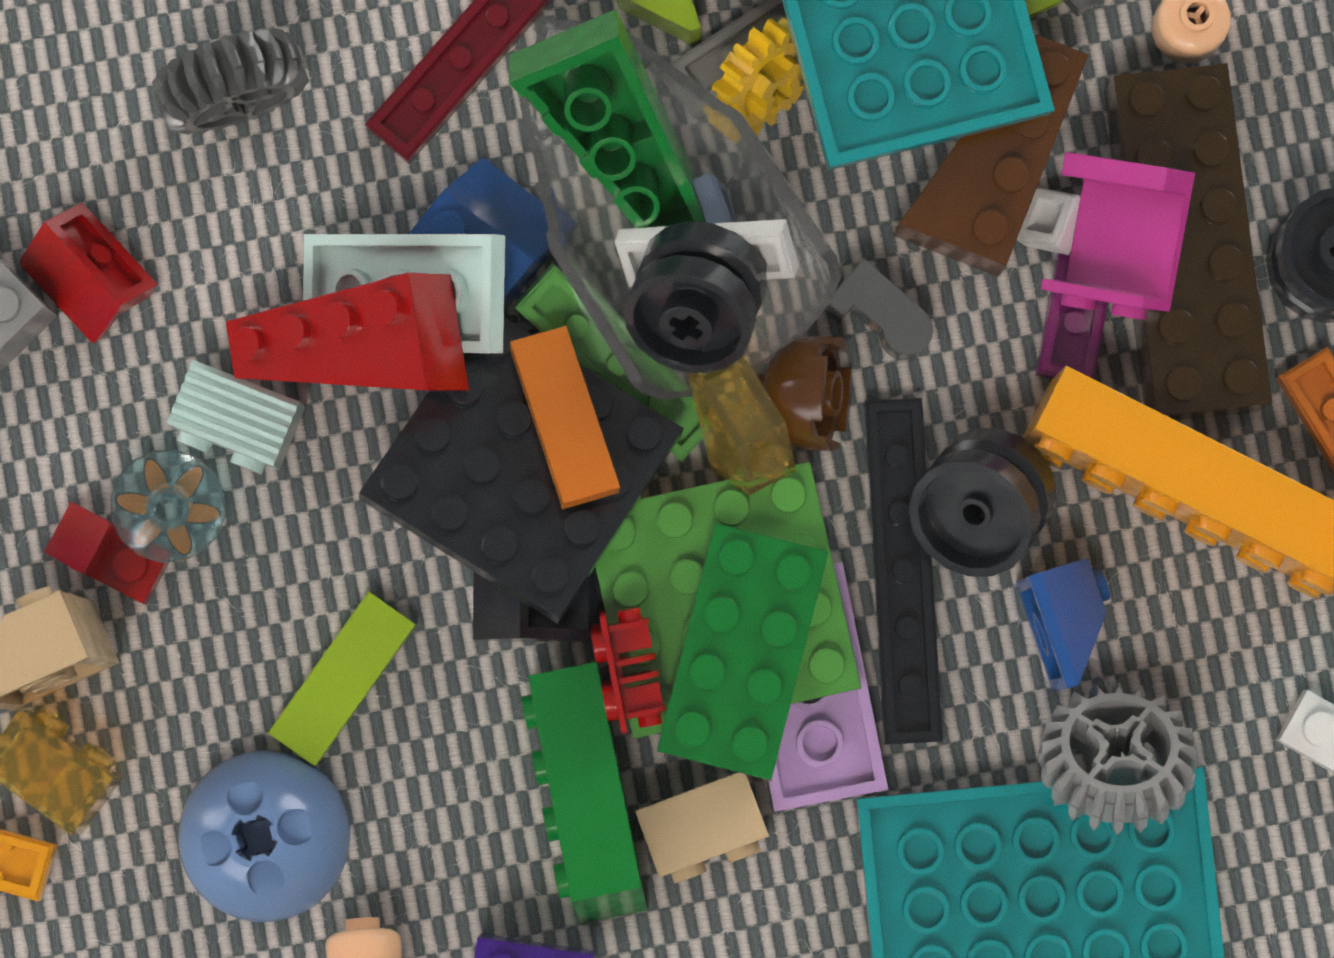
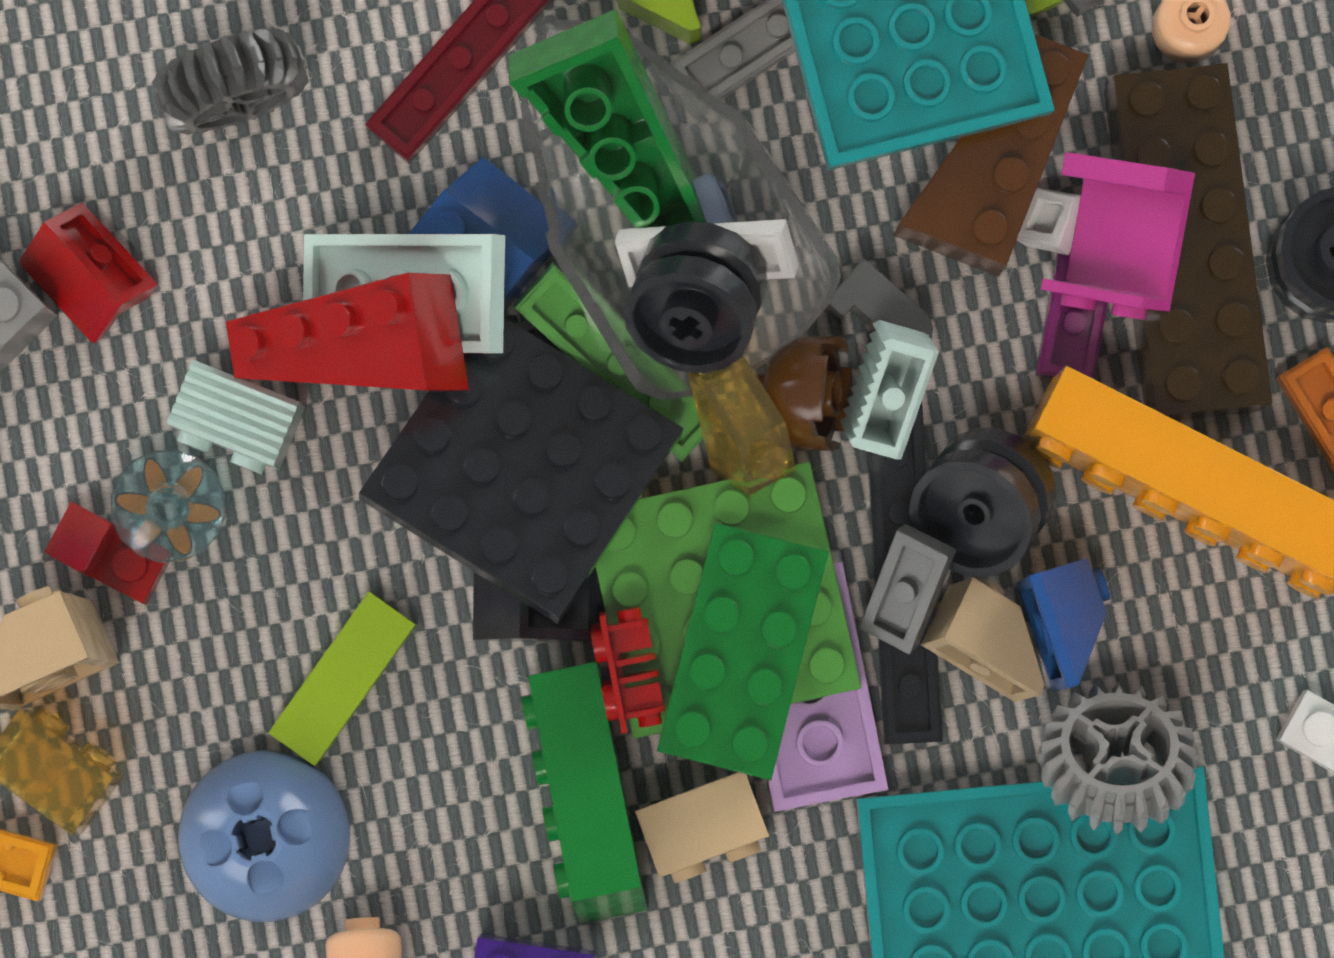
orange tile [509,326,620,509] -> none
yellow gear [709,17,805,138] -> none
none -> light aqua brick [840,320,939,459]
none -> plate [859,524,957,655]
none -> tan slope [921,577,1045,702]

